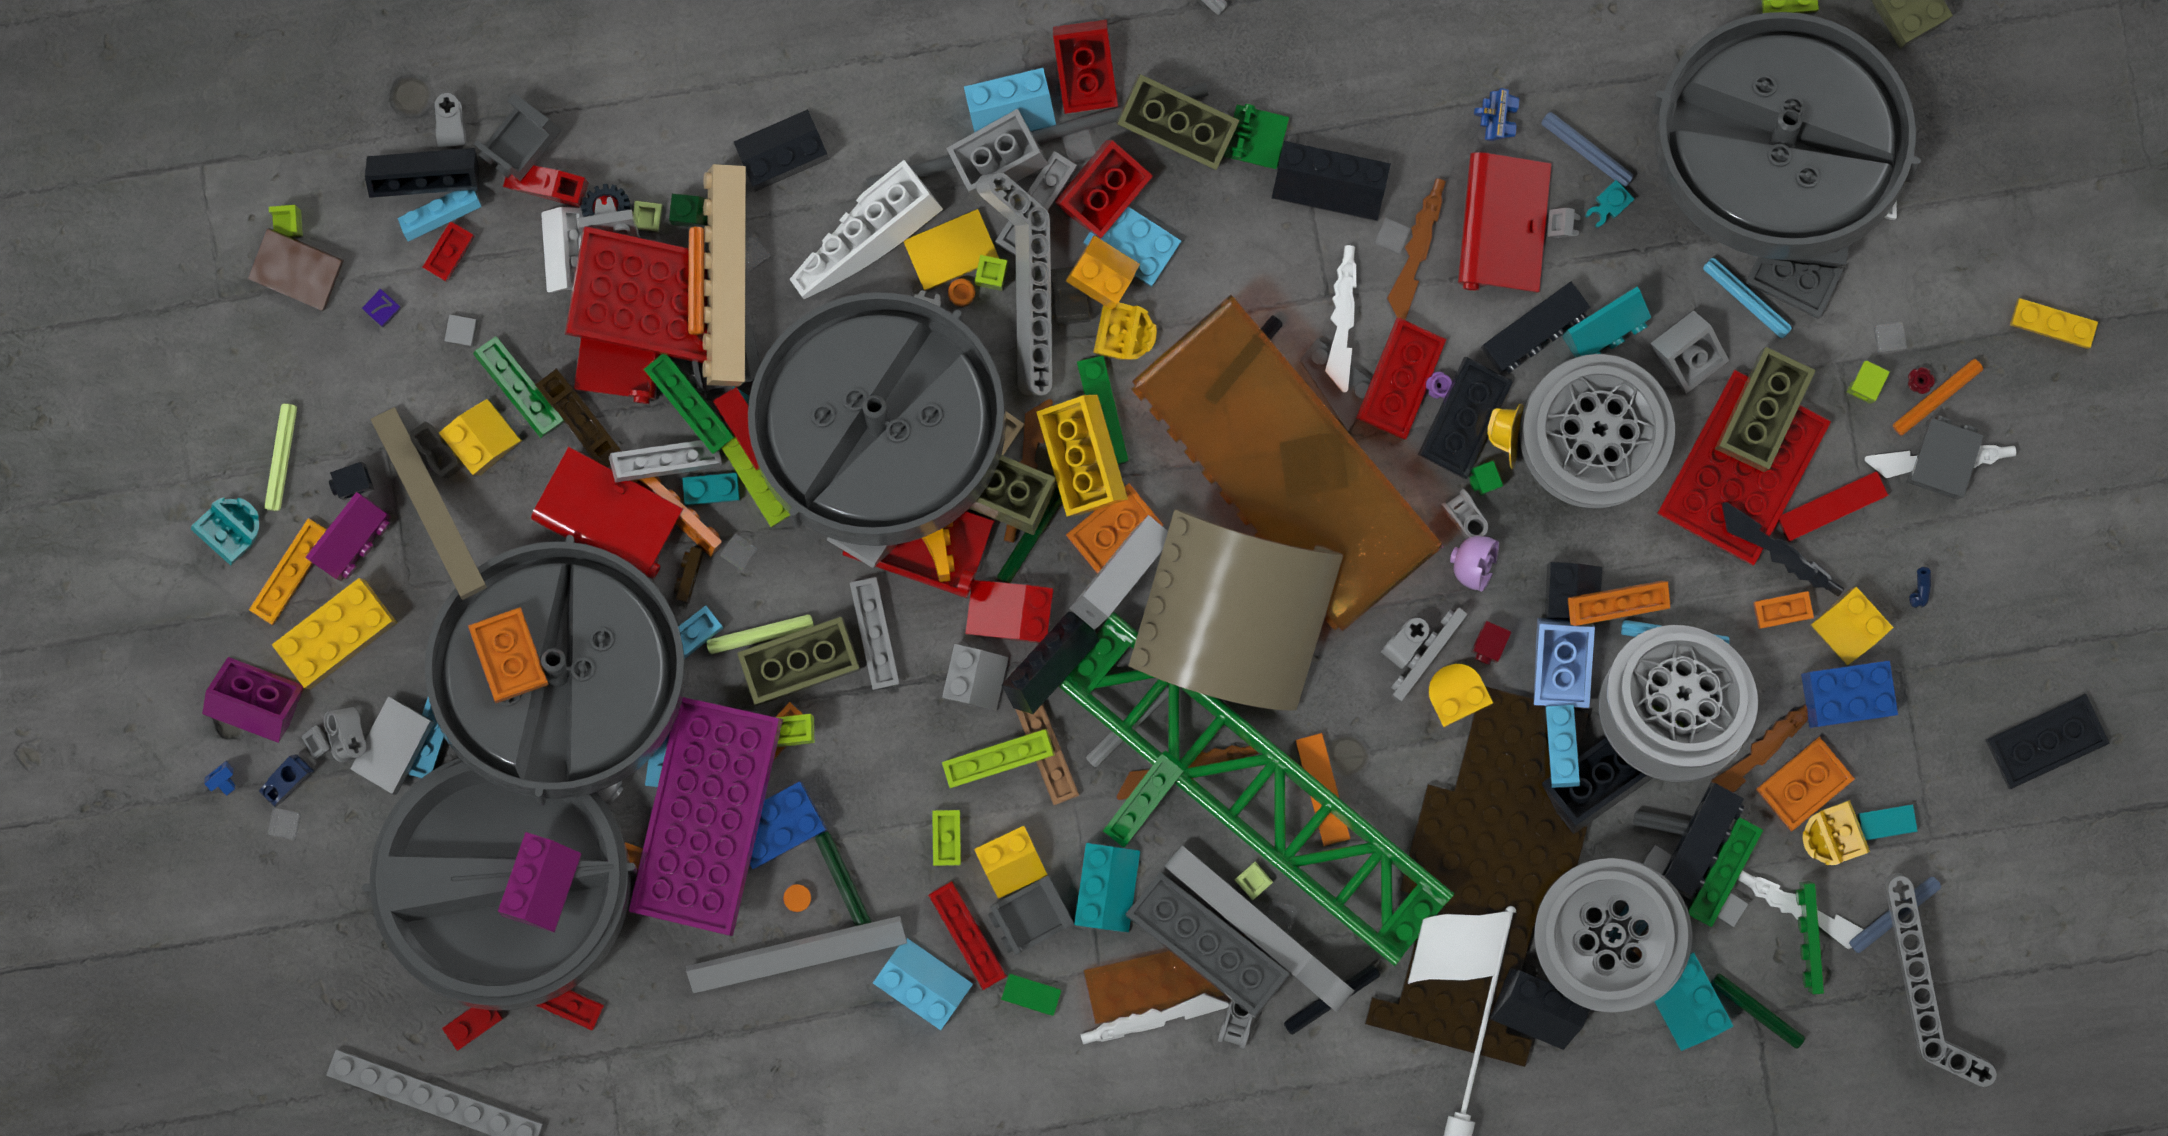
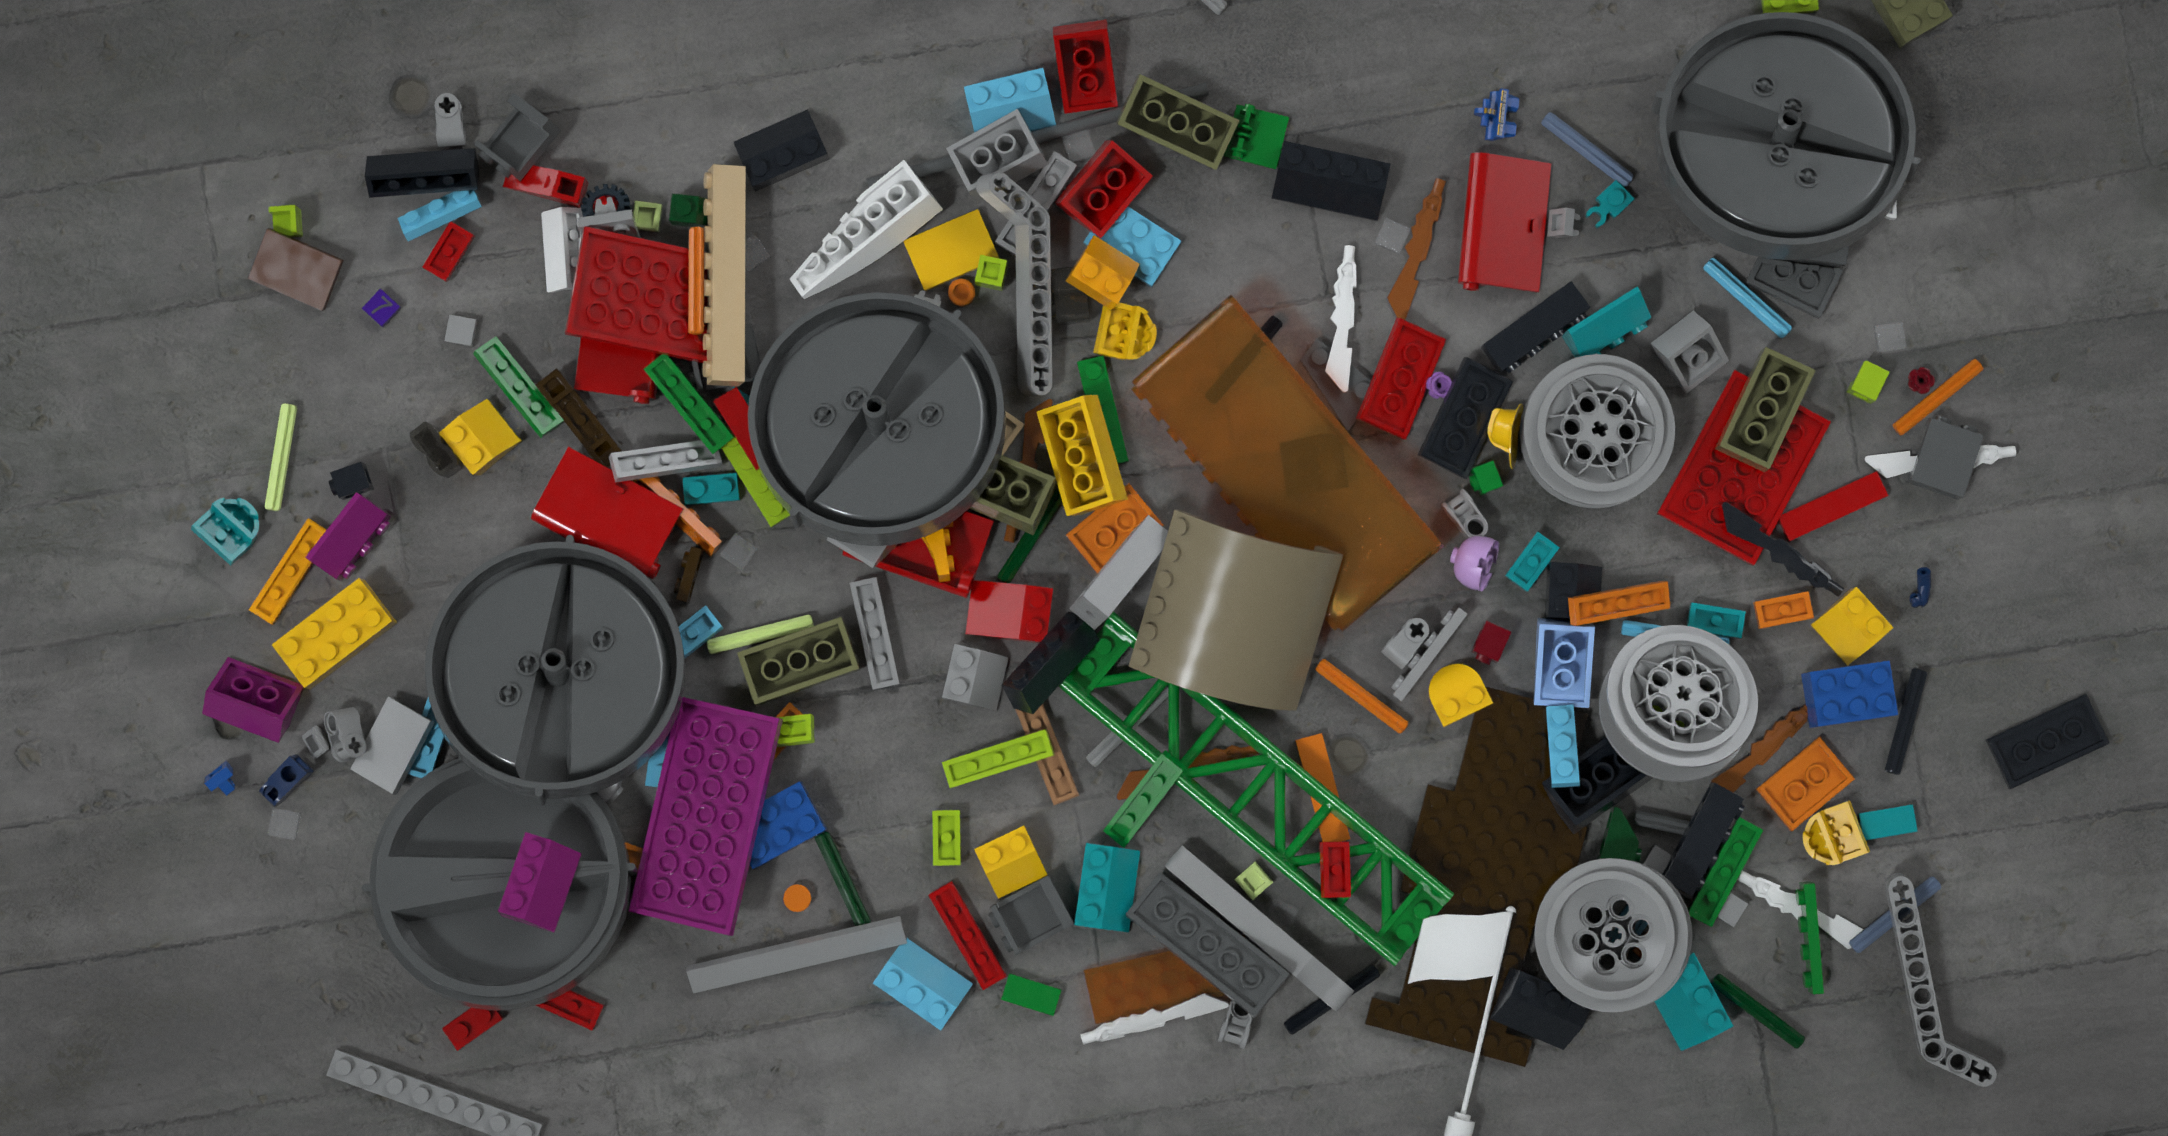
dark tan tile [370,407,487,600] -> none
orange tile [468,607,549,703] -> none
yellow plate [2010,298,2098,349] -> none
none -> orange axle [1315,659,1408,734]
none -> red plate [1320,842,1351,898]
none -> teal plate [1505,531,1560,592]
none -> dark green slope [1597,807,1642,862]
none -> teal plate [1687,602,1746,639]
none -> black axle [1885,668,1928,775]

